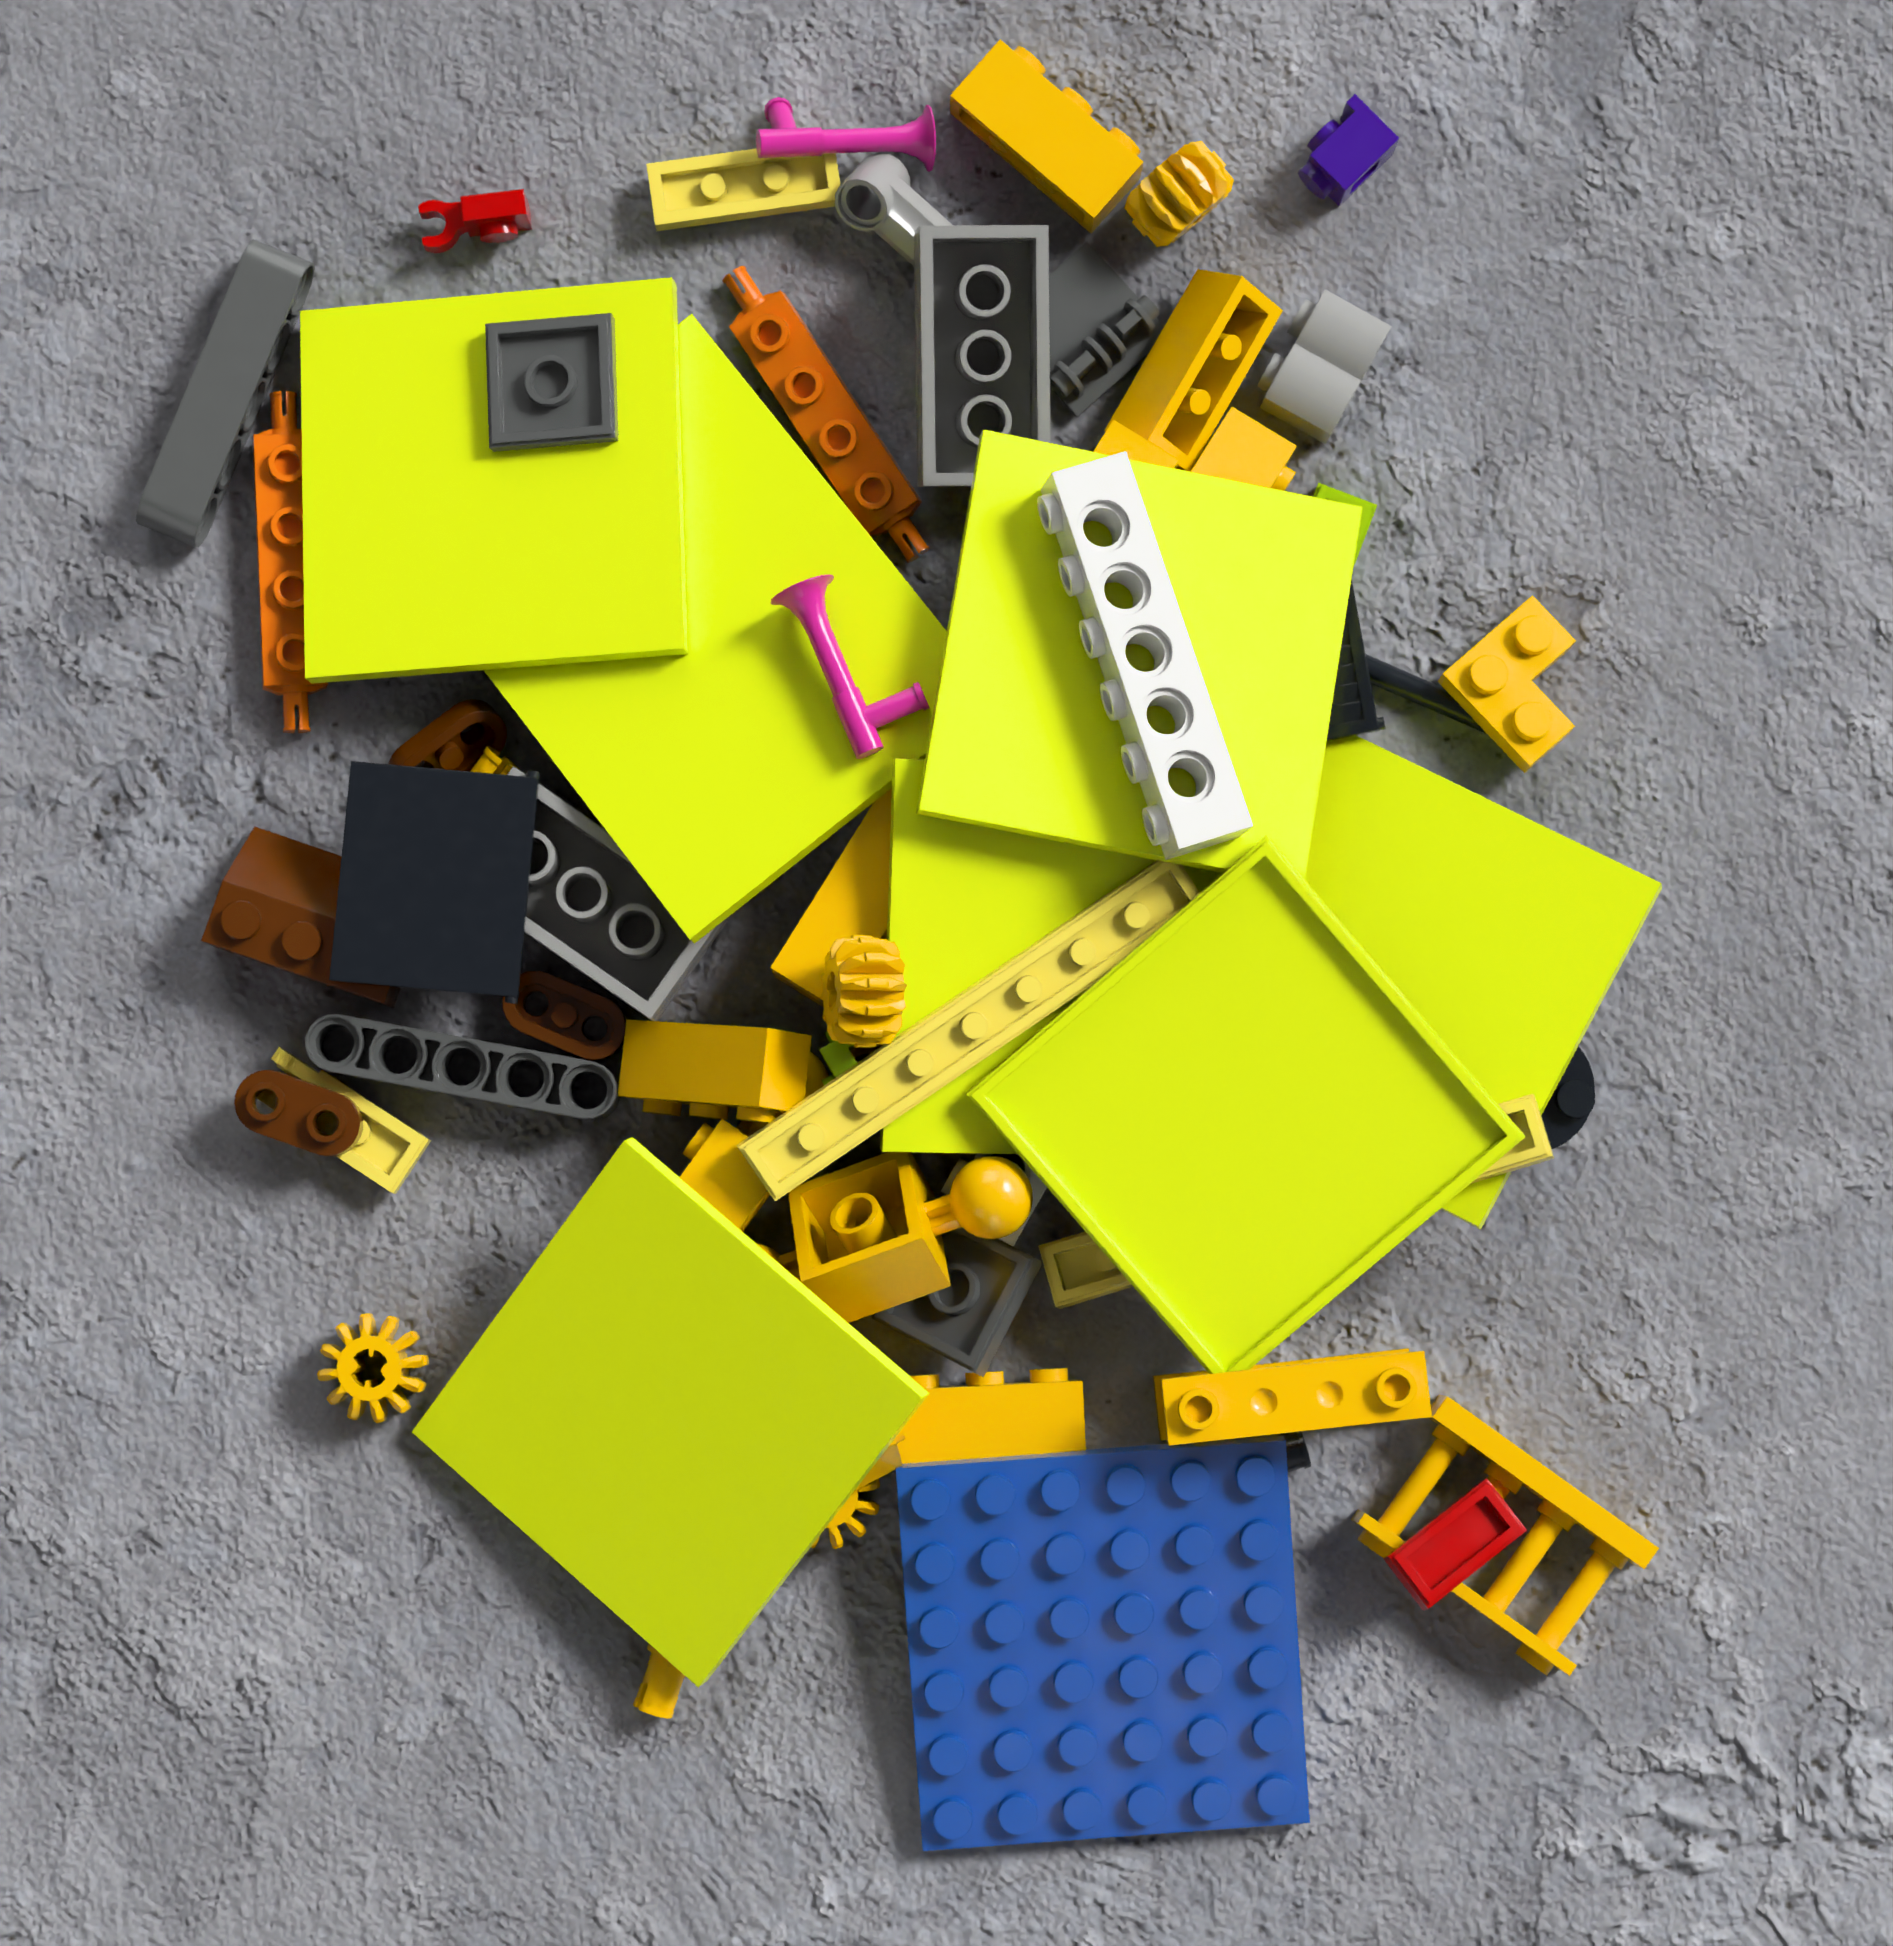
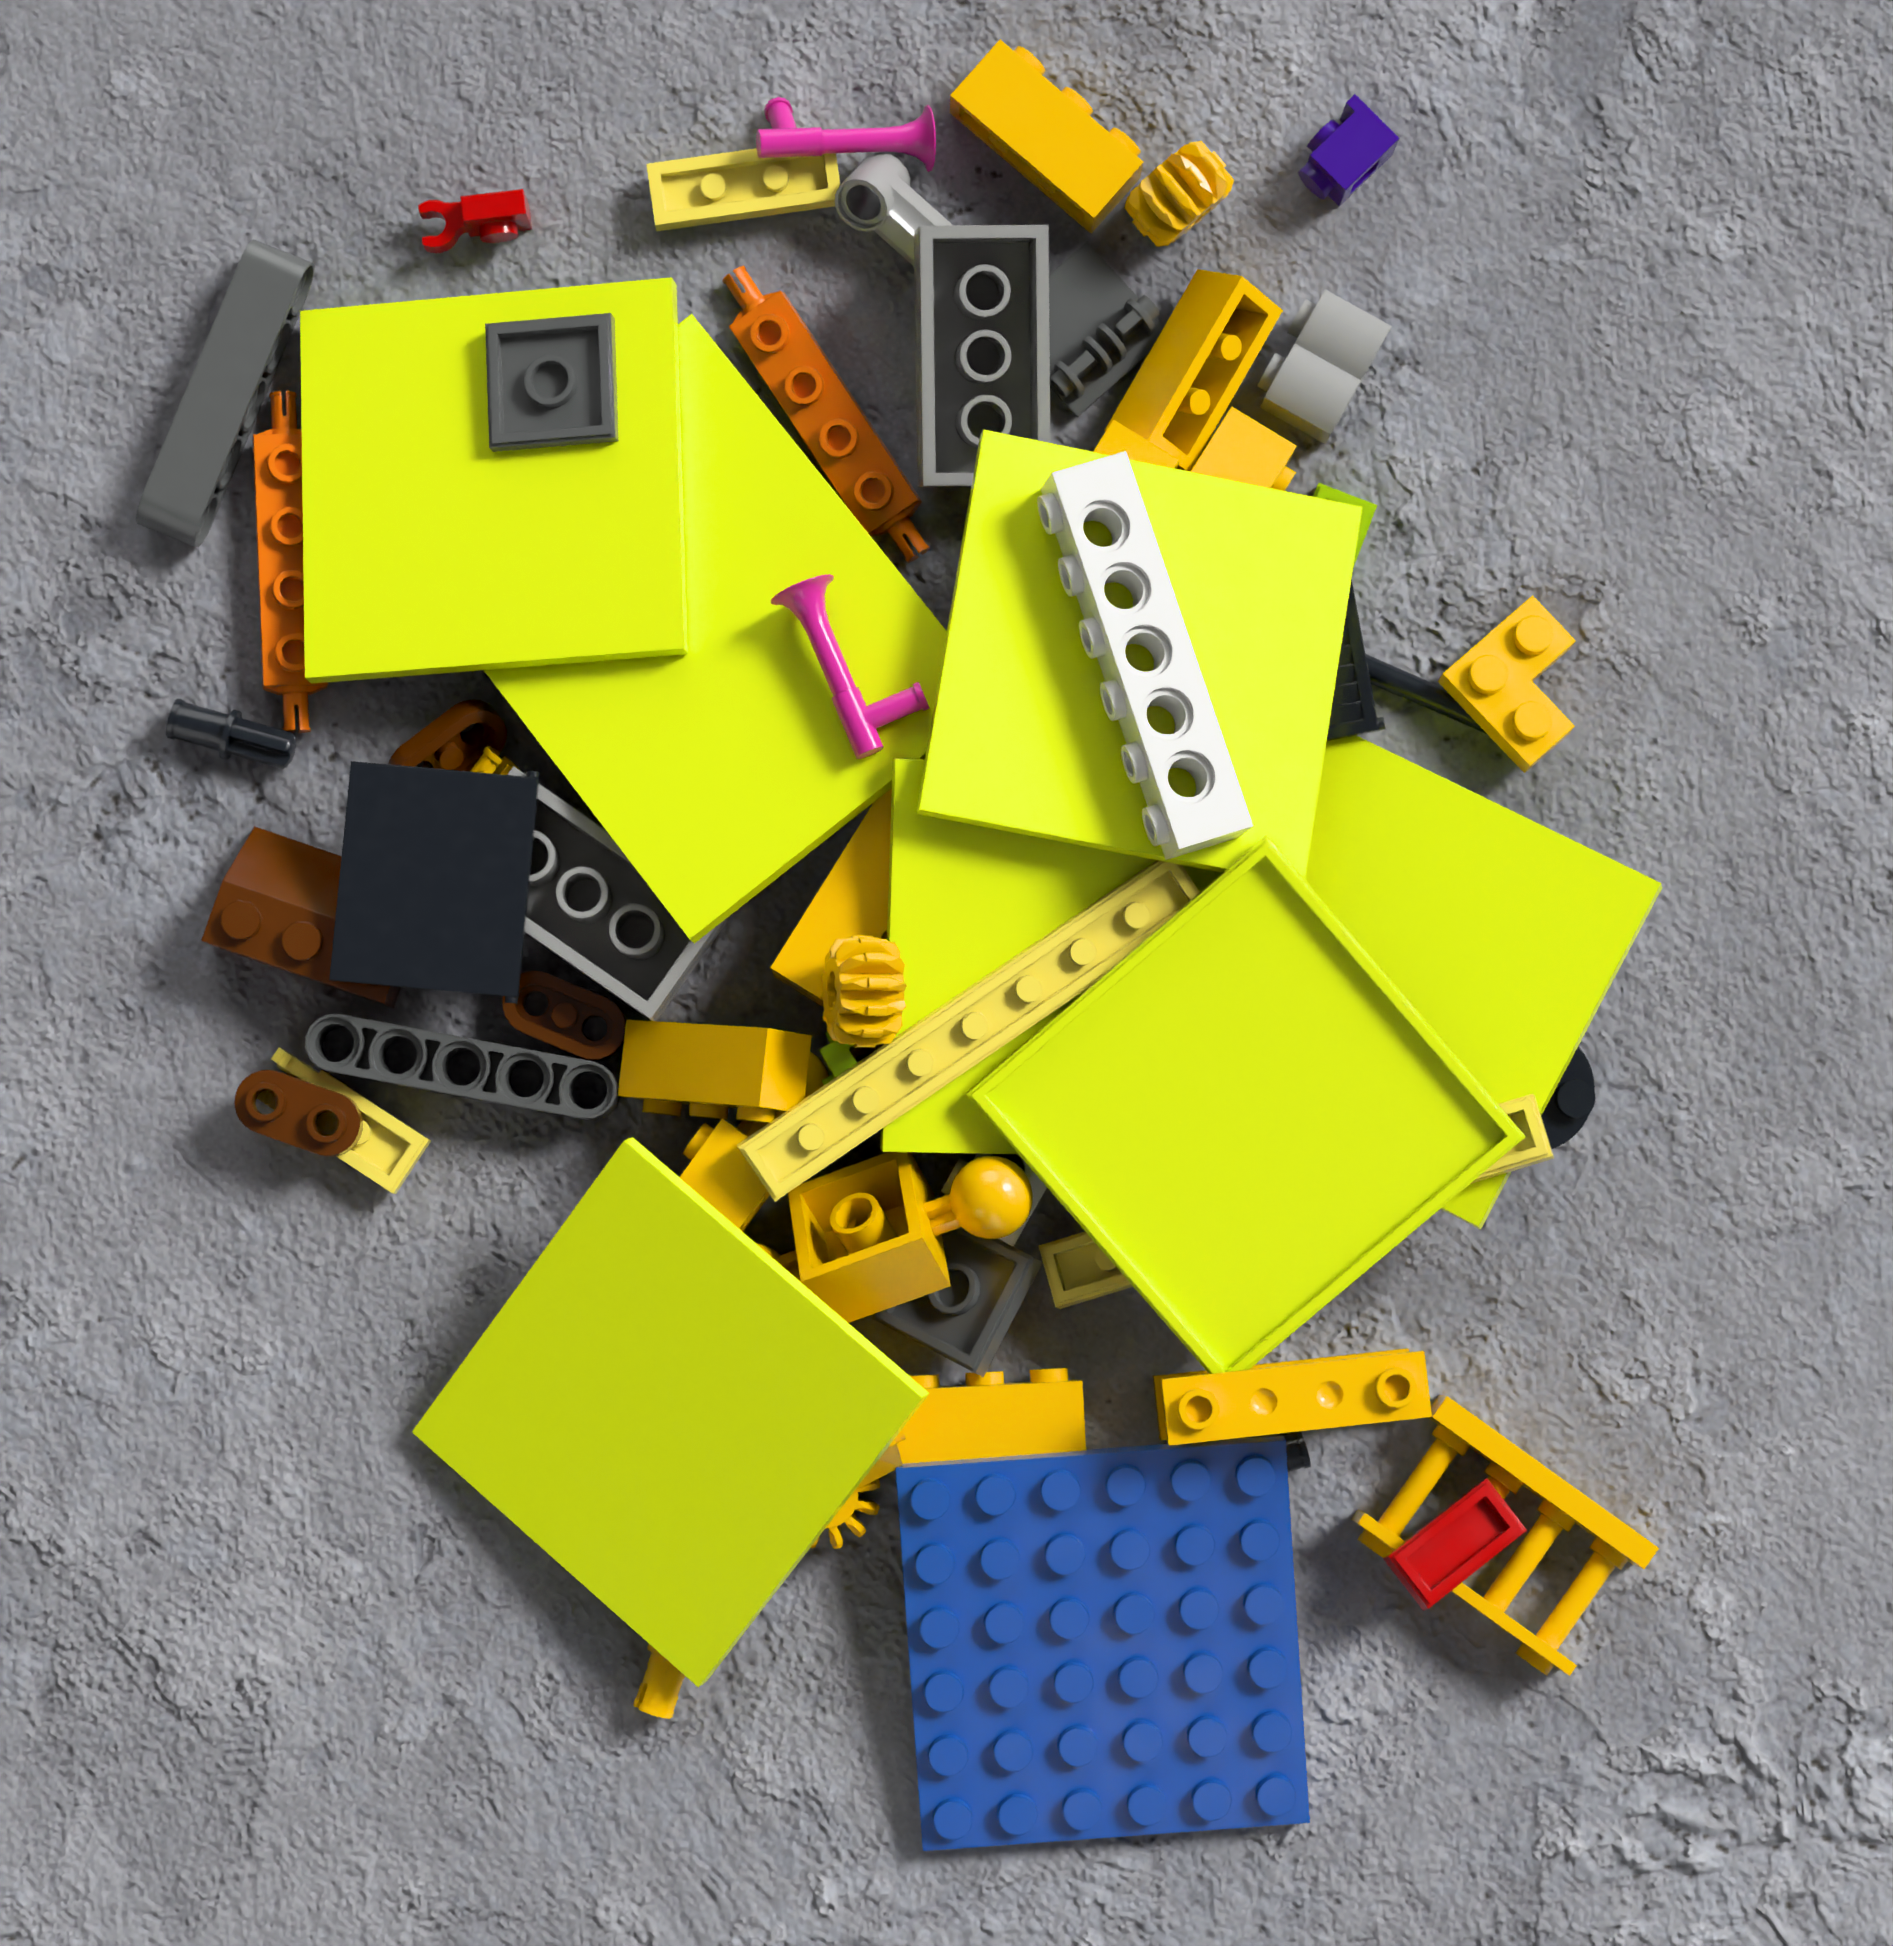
yellow gear [317,1313,429,1423] -> none
none -> black axle [166,699,296,769]

